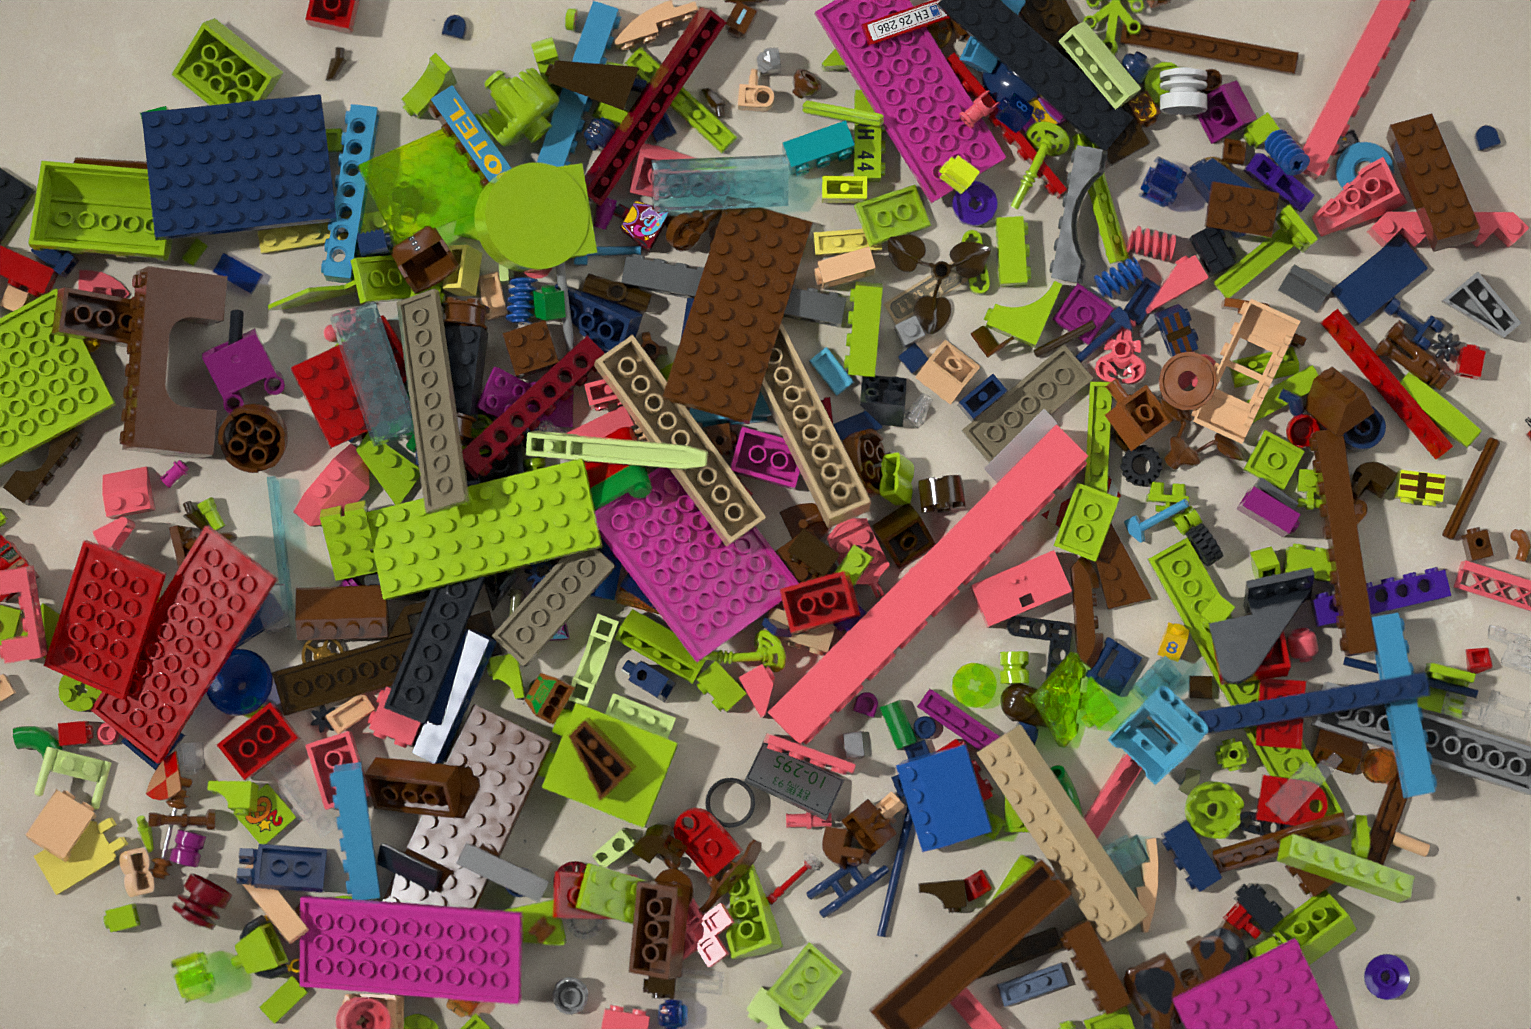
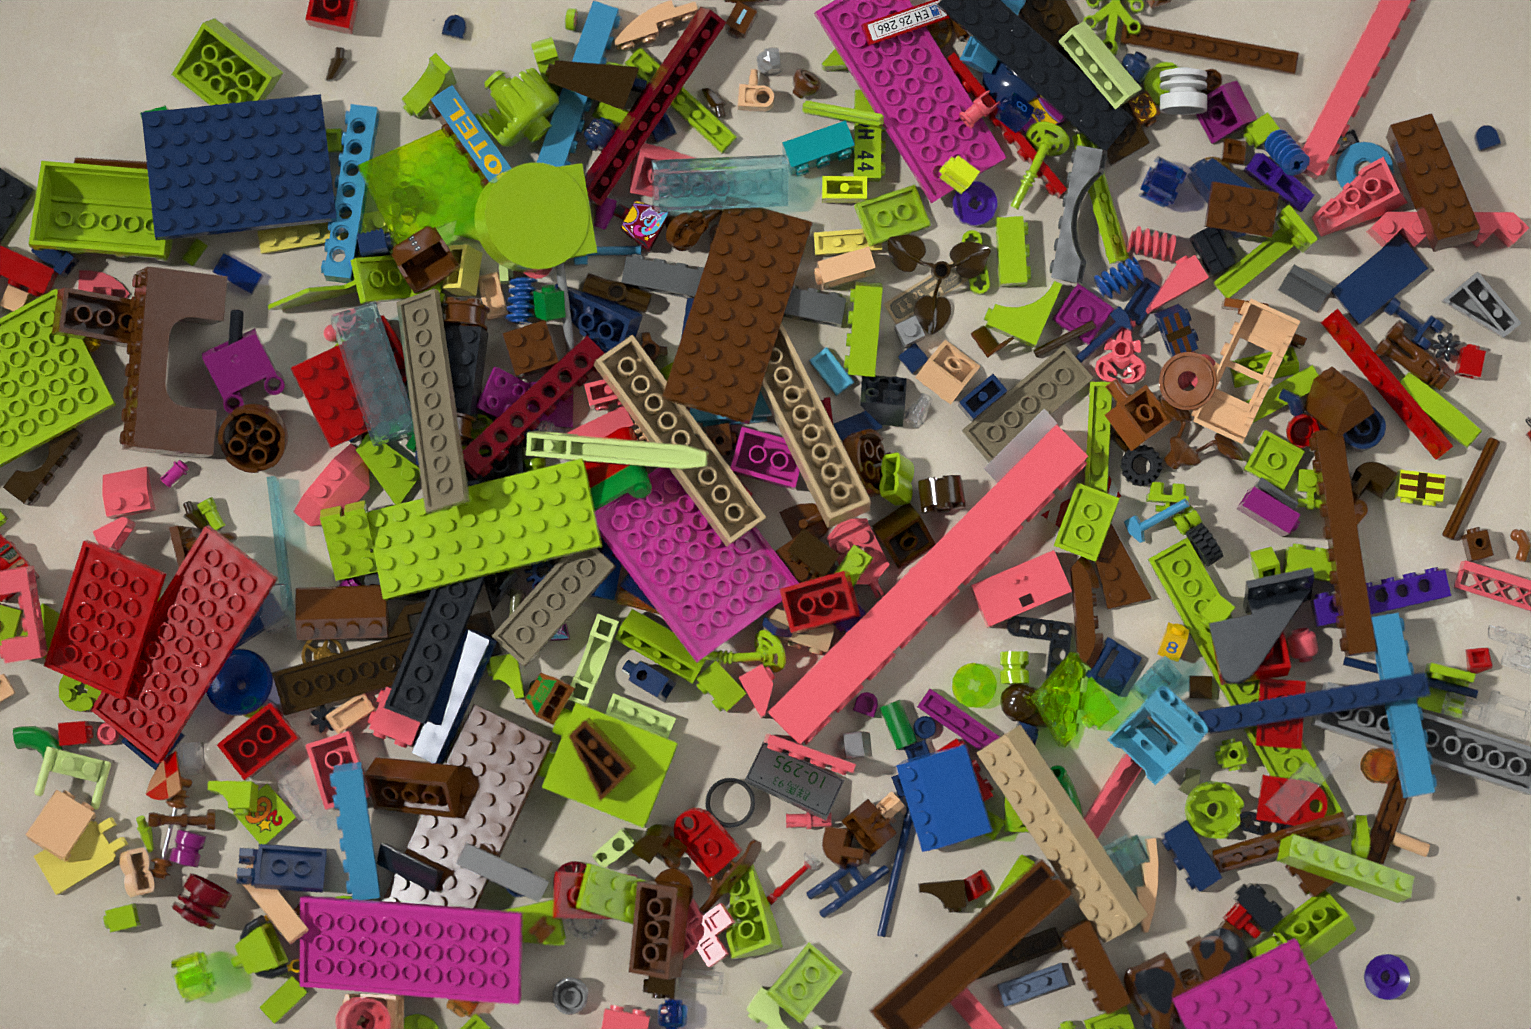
reddish brown panel [1311,729,1363,775] -> none

